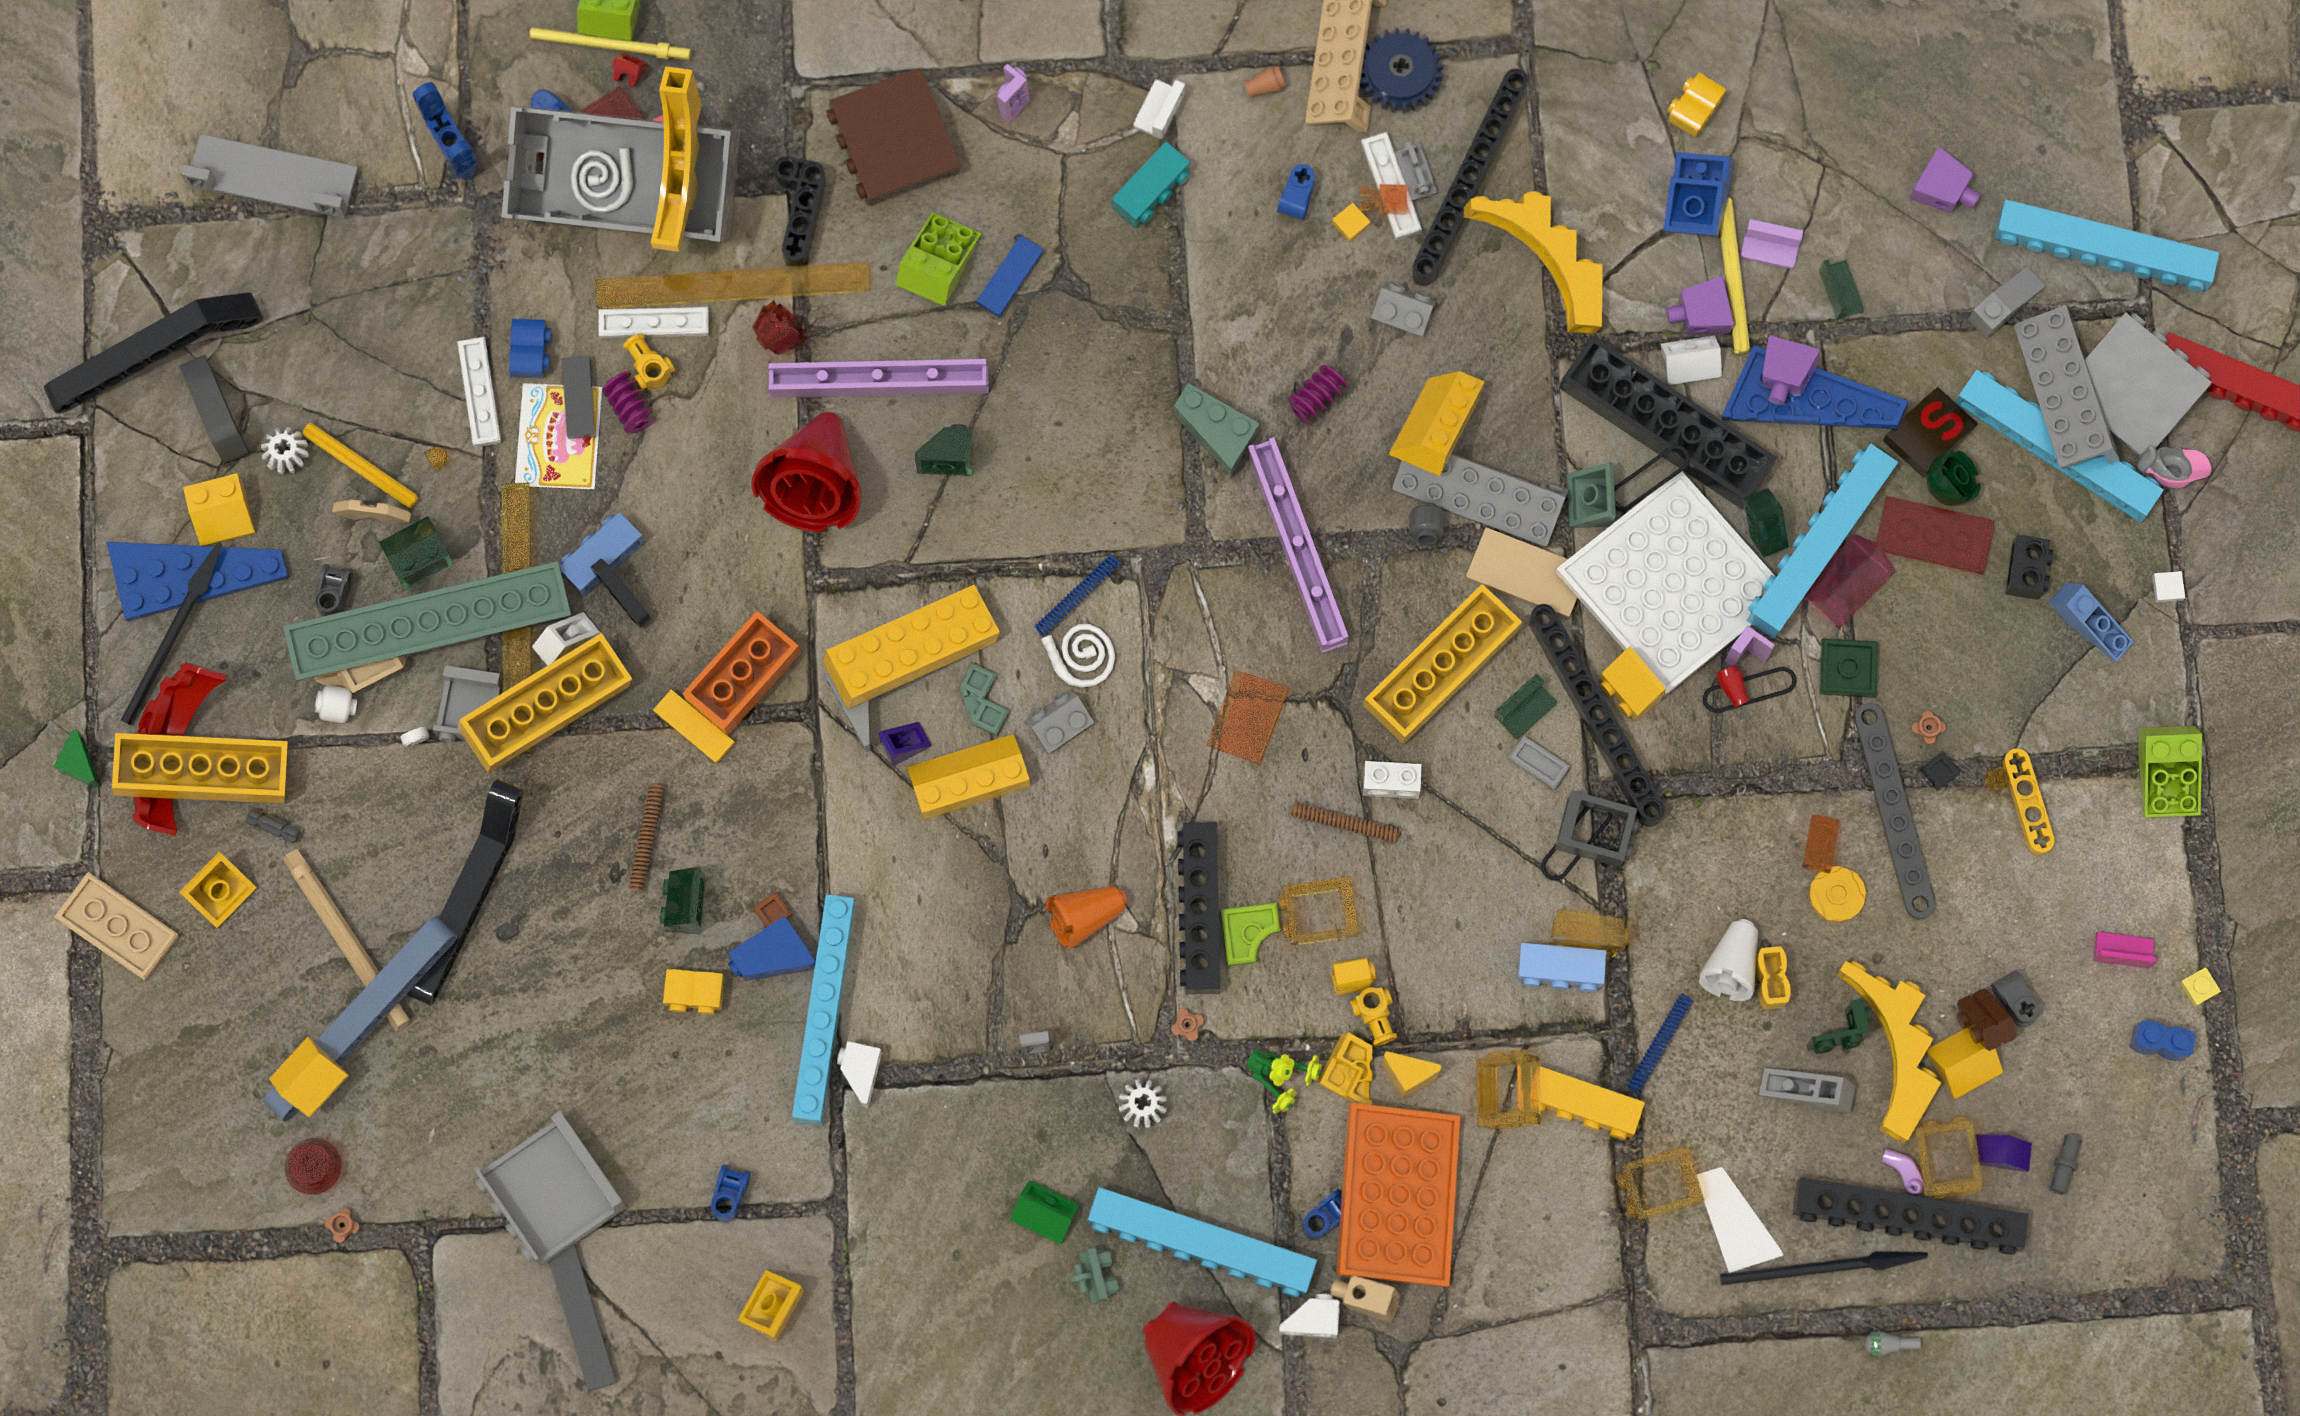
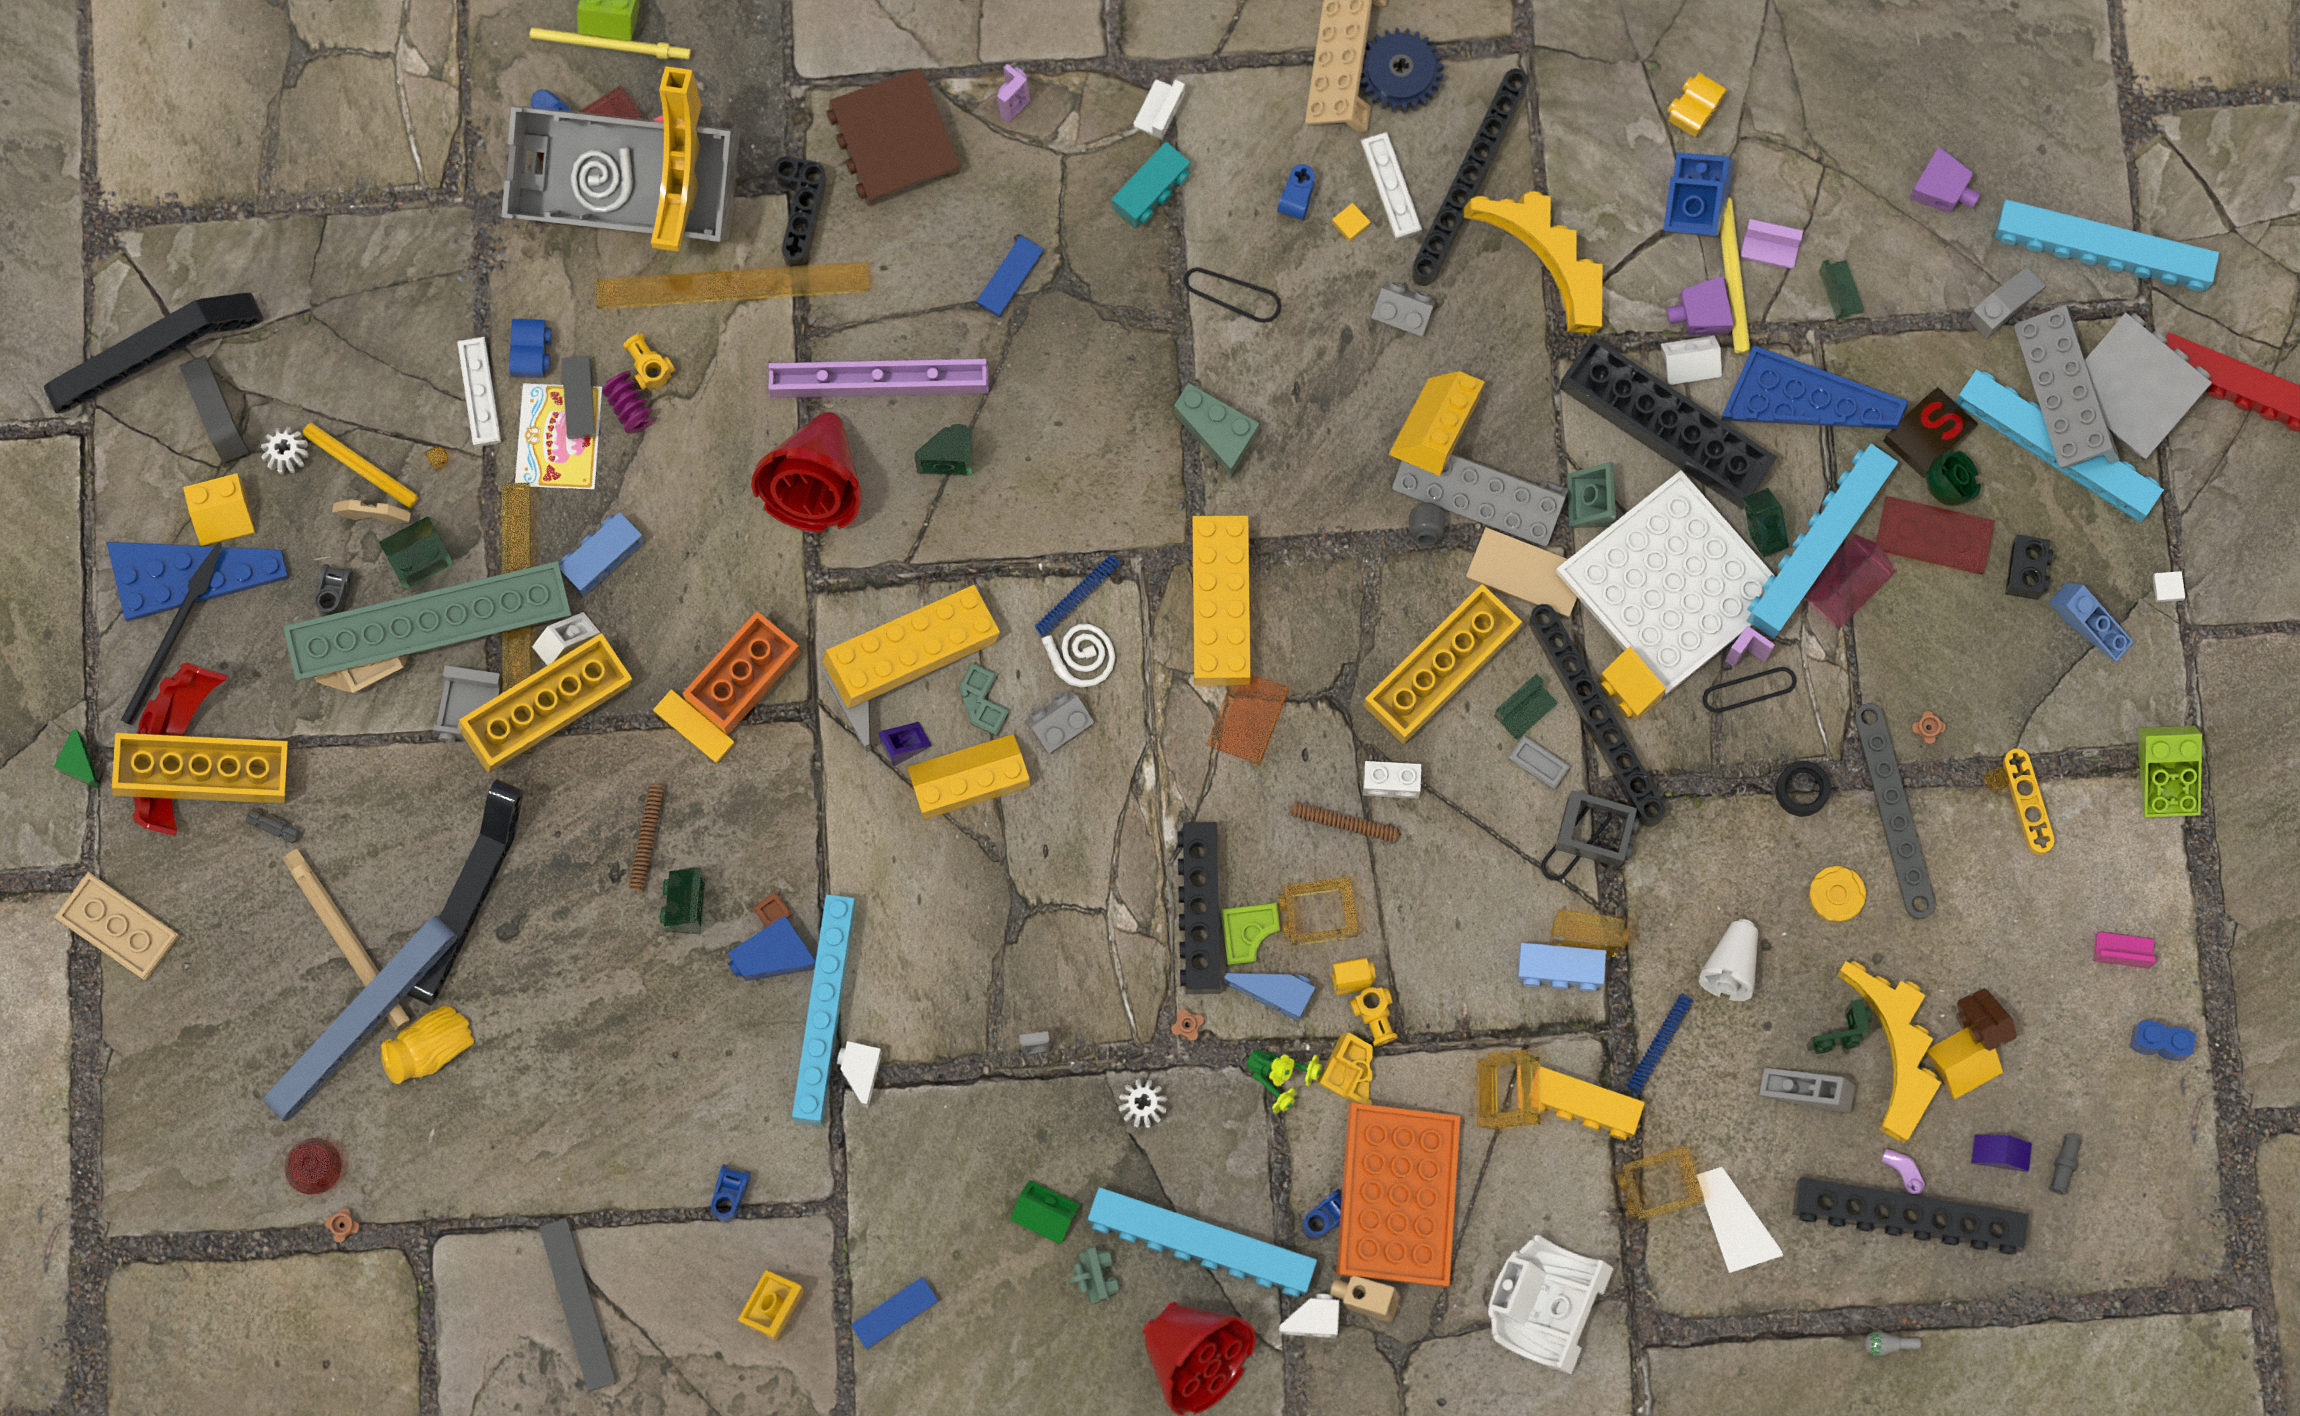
yellow slope [179,852,257,928] -> none
light grey bracket [181,134,358,218] -> none
yellow slope [269,1036,349,1117] -> none
white head [315,685,357,723] -> none
white tile [400,726,430,747] -> none
blue connector [412,82,479,180] -> none
light grey panel [474,1111,626,1267] -> none
black beam [590,558,651,628] -> none
white tile [599,307,709,339] -> none
red tile [612,53,648,87] -> none
yellow brick [663,969,725,1015] -> none
clear red cone [752,300,807,355] -> none
lime slope [895,212,982,306] -> none
orange cone [1046,886,1127,950] -> none
nougat cone [1244,66,1286,97] -> none
lavender tile [1247,437,1349,653] -> none
magenta piece [1288,365,1348,426] -> none
clear orange plate [1360,184,1407,214] -> none
yellow slope [1382,1051,1441,1100] -> none
light grey hinge [1395,141,1437,201] -> none
black piece [1614,445,1690,511] -> none
red cone [1715,664,1750,708] -> none
black piece [1720,1251,1928,1285] -> none
yellow brick [1756,946,1790,1010] -> none
medium lavender torso [1762,335,1821,405] -> none
clear orange tile [1802,814,1840,874] -> none
dark green tile [1819,638,1878,698] -> none
clear yellow window [1915,1117,1985,1199] -> none
black tile [1920,751,1961,791] -> none
dark grey piece [1991,970,2040,1027] -> none
light grey hair [2137,445,2211,488] -> none
light yellow plate [2180,967,2221,1007] -> none
none -> yellow hair [381,1005,474,1084]
none -> blue tile [851,1277,939,1350]
none -> black piece [1183,267,1281,323]
none -> yellow brick [1192,516,1250,686]
none -> medium blue slope [1224,973,1315,1022]
none -> white piece [1488,1235,1614,1374]
none -> black tyre [1775,761,1831,817]

